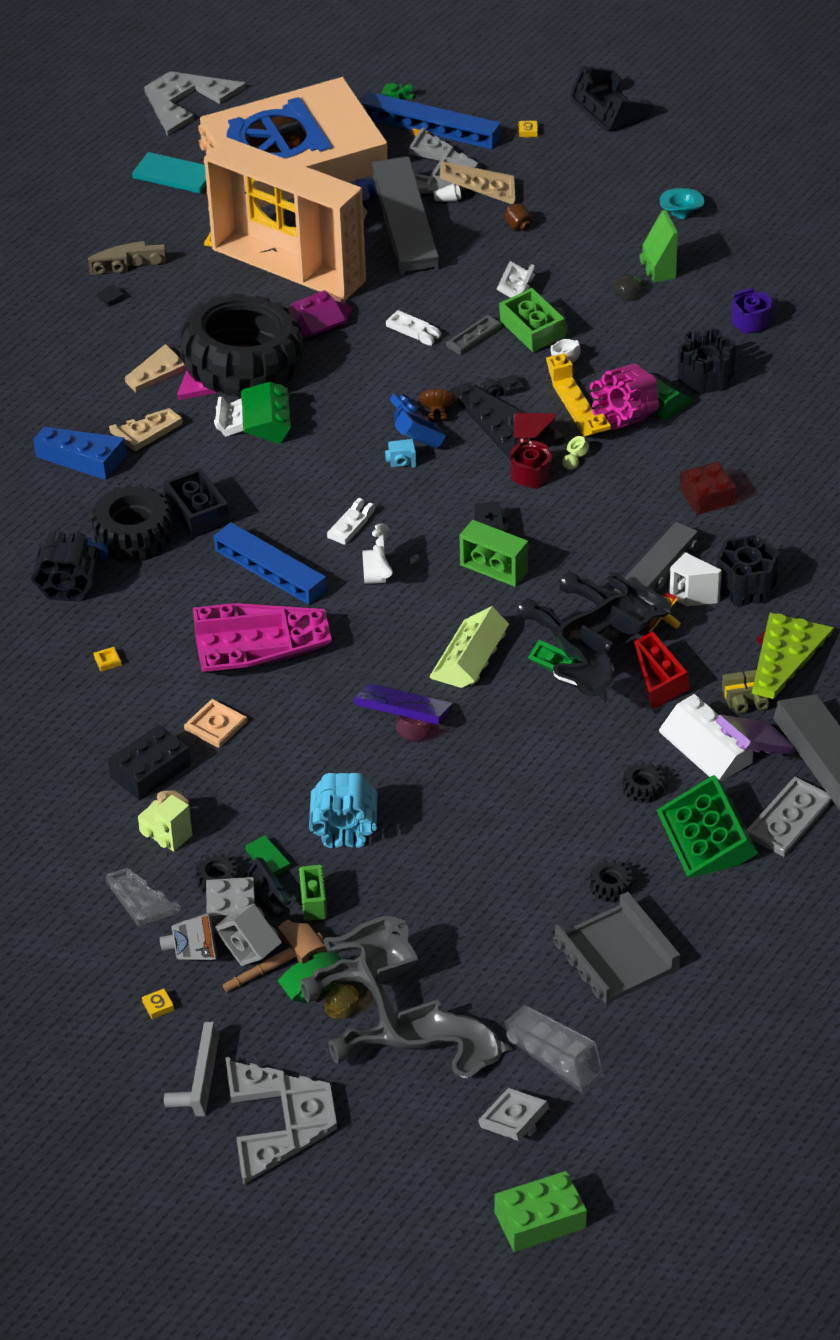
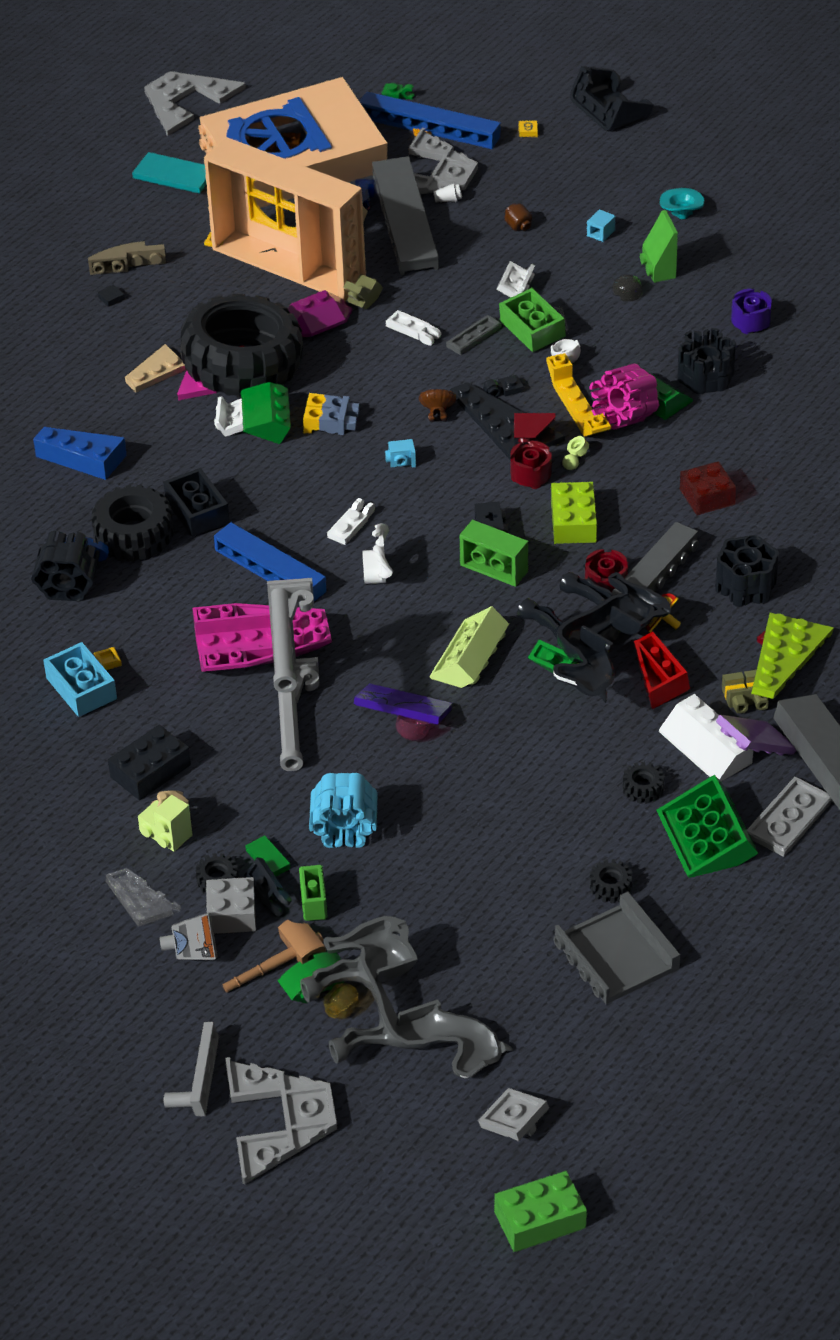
tan wing [109,408,183,451] -> none
yellow tile [142,989,174,1019] -> none
light nougat tile [184,699,247,748] -> none
light grey brick [213,904,282,966] -> none
blue plate [390,393,446,448] -> none
tan wing [440,161,515,204] -> none
clear wedge [505,1005,604,1095] -> none
white slope [670,552,721,606] -> none
none -> medium azure brick [44,642,117,717]
none -> light grey arch [267,578,320,771]
none -> sand blue hips [303,393,360,435]
none -> olive brick [343,274,383,309]
none -> lime brick [551,482,597,544]
none -> dark red brick [585,549,628,592]
none -> medium azure brick [587,209,615,242]

